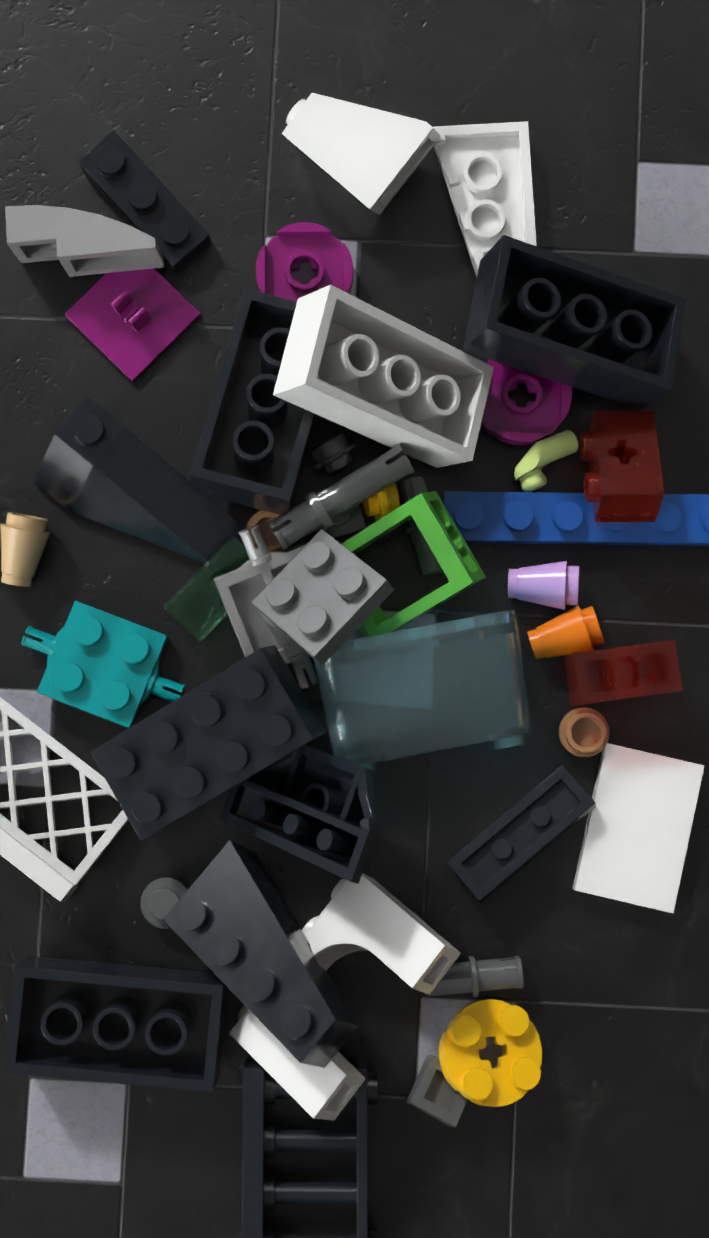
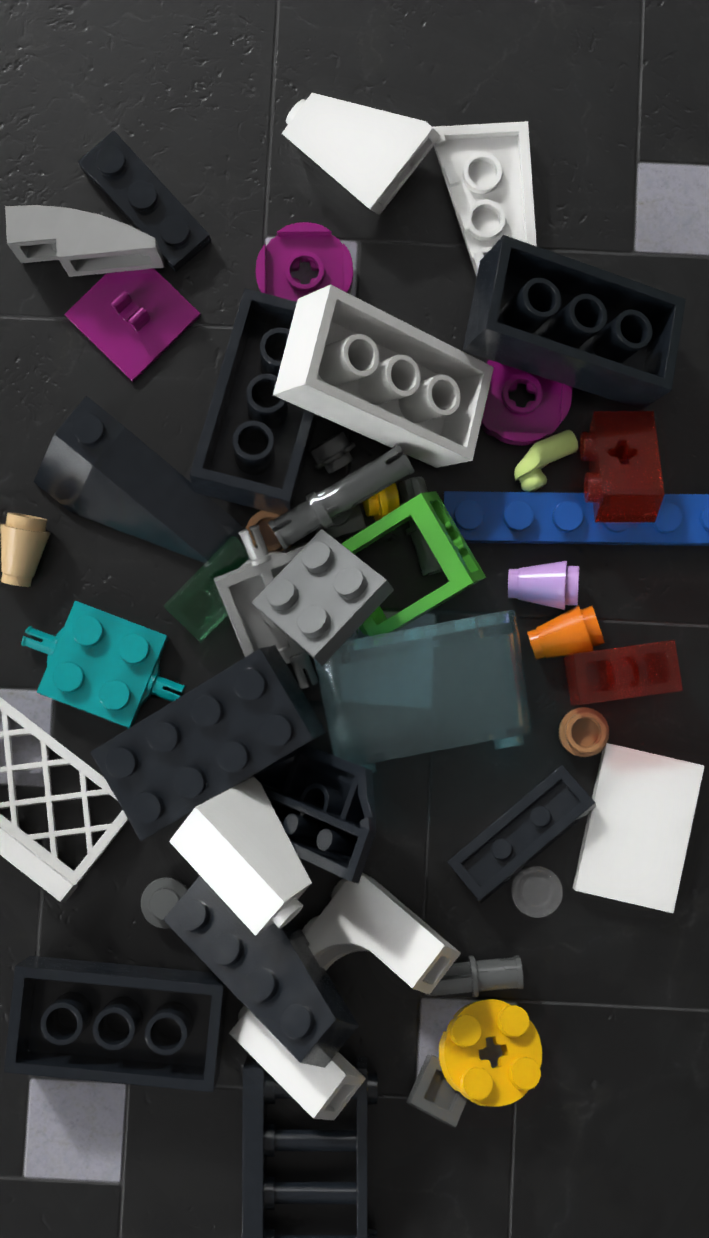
none -> white slope [169,776,312,936]
none -> clear plate [511,866,563,918]

